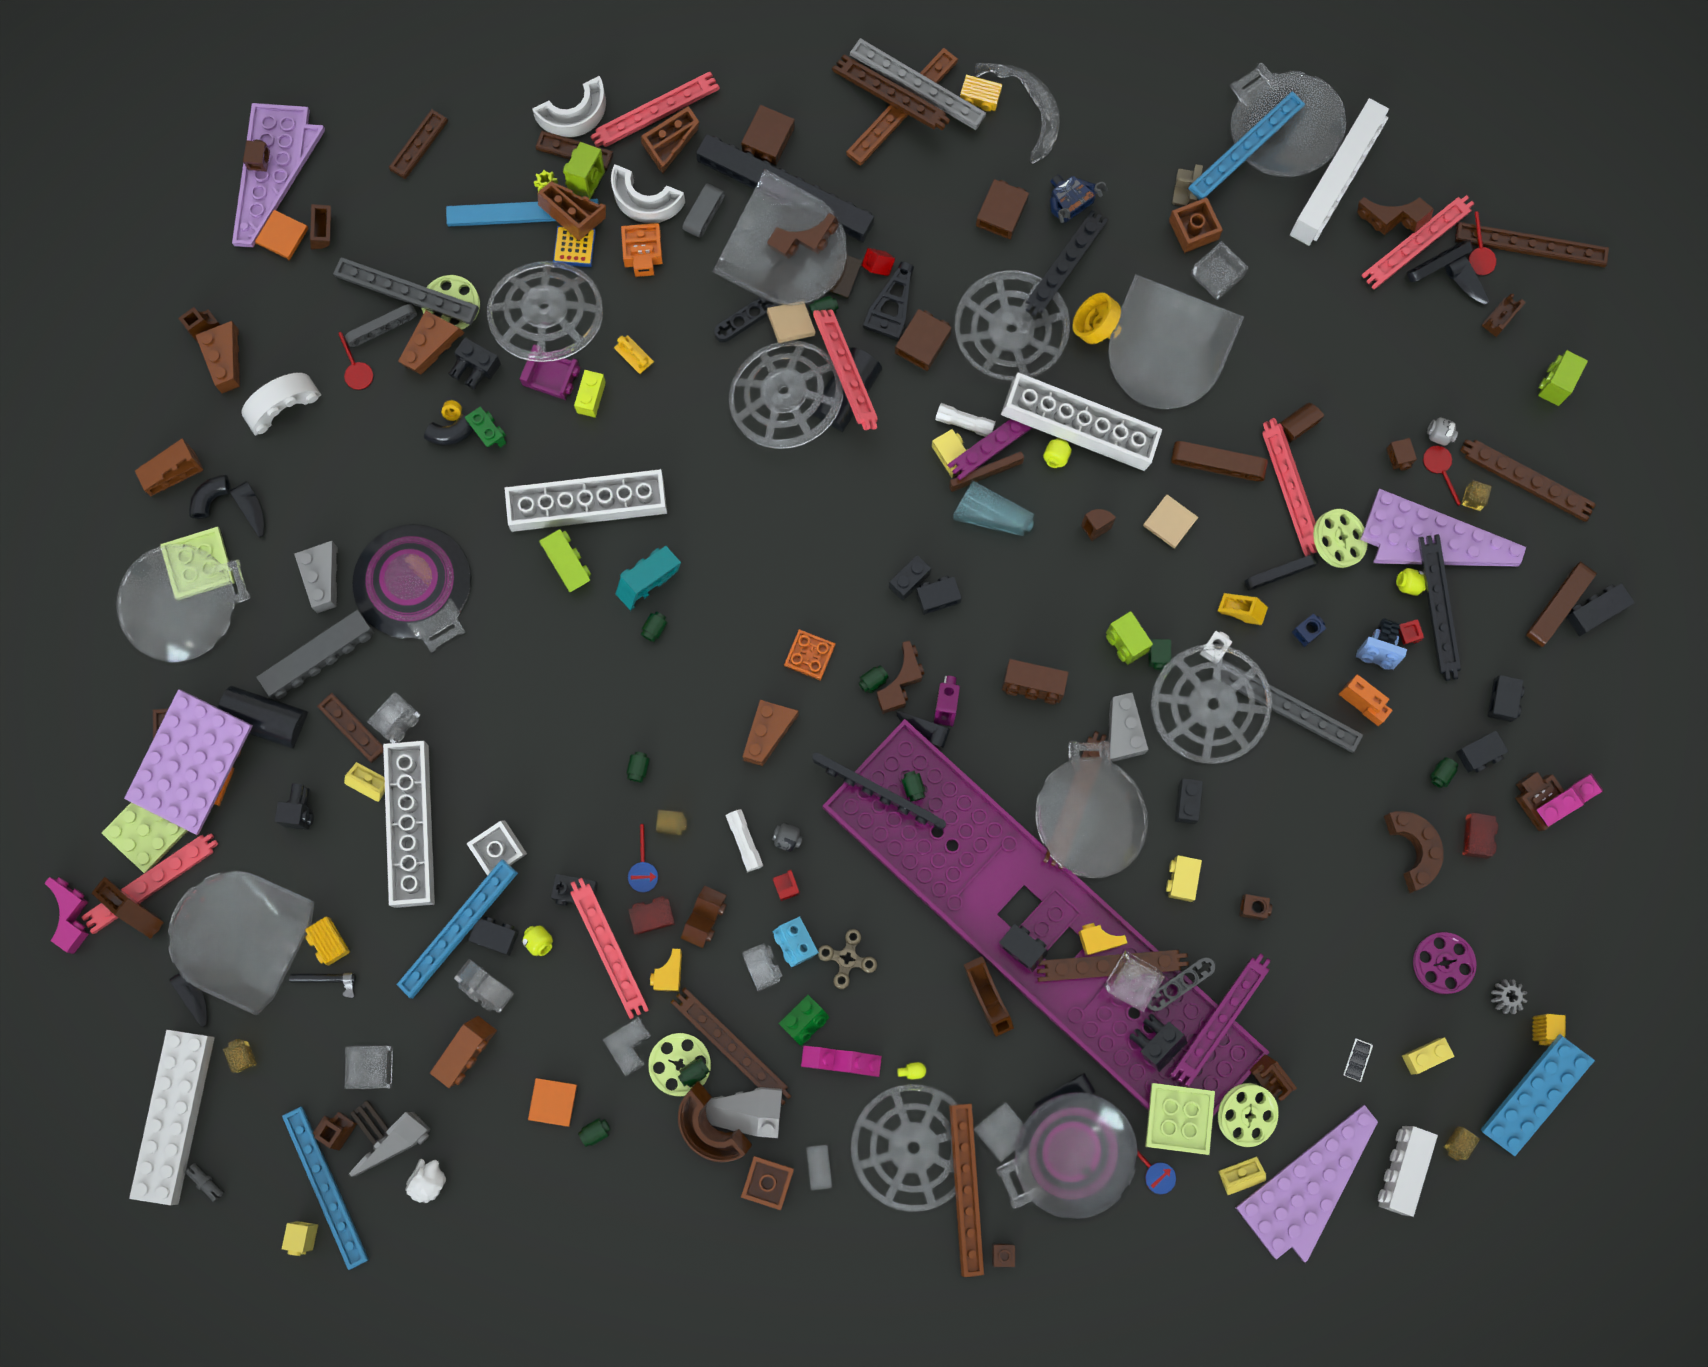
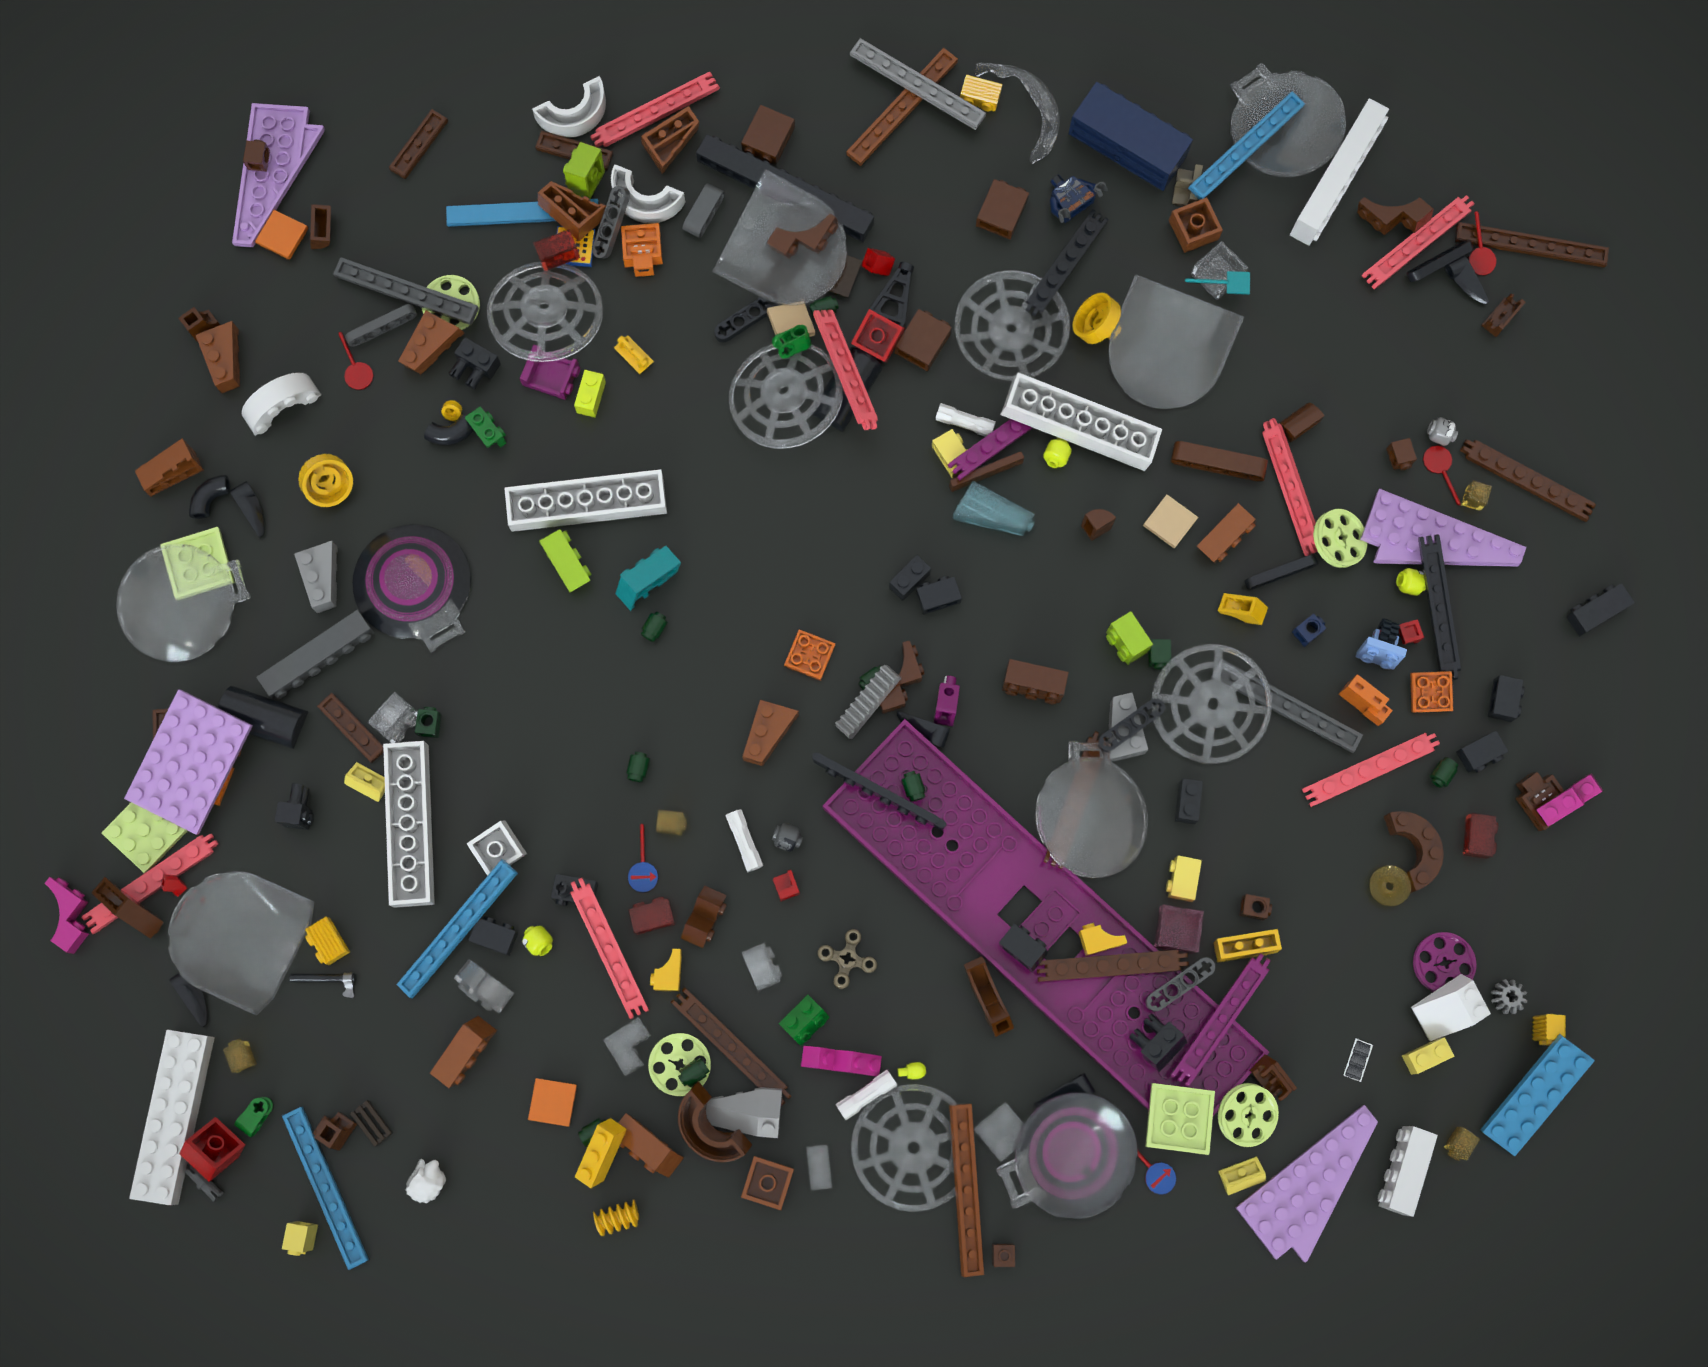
clear brick [345,1046,393,1090] -> none
light grey wedge [349,1112,431,1176] -> none
neon yellow gear [534,170,558,192] -> none
medium azure brick [773,916,819,968] -> none
reddish brown hinge [832,55,950,130] -> none
clear brick [1104,951,1165,1012] -> none
white brick [1200,631,1232,665] -> none
reddish brown beam [1525,561,1597,647] -> none
lime brick [1538,350,1588,406] -> none
none -> red piece [161,874,187,897]
none -> red brick [179,1117,245,1182]
none -> green piece [234,1097,273,1138]
none -> yellow piece [298,454,353,507]
none -> dark green brick [415,707,442,738]
none -> clear red brick [534,229,580,271]
none -> yellow brick [575,1118,627,1188]
none -> dark grey beam [592,186,630,259]
none -> yellow piece [593,1199,639,1236]
none -> dark orange wedge [618,1113,684,1178]
none -> green piece [772,325,812,359]
none -> light grey gear [835,665,901,739]
none -> white axle [835,1070,897,1120]
none -> red brick [851,309,905,363]
none -> dark blue brick [1068,81,1193,191]
none -> black beam [1098,698,1165,752]
none -> clear pink piece [1154,905,1204,954]
none -> teal piece [1185,271,1250,295]
none -> dark orange wedge [1197,503,1257,563]
none -> yellow brick [1214,929,1282,963]
none -> coral hinge [1302,733,1440,807]
none -> clear yellow dish [1369,865,1411,906]
none -> orange tile [1410,671,1453,712]
none -> white slope [1411,974,1491,1041]

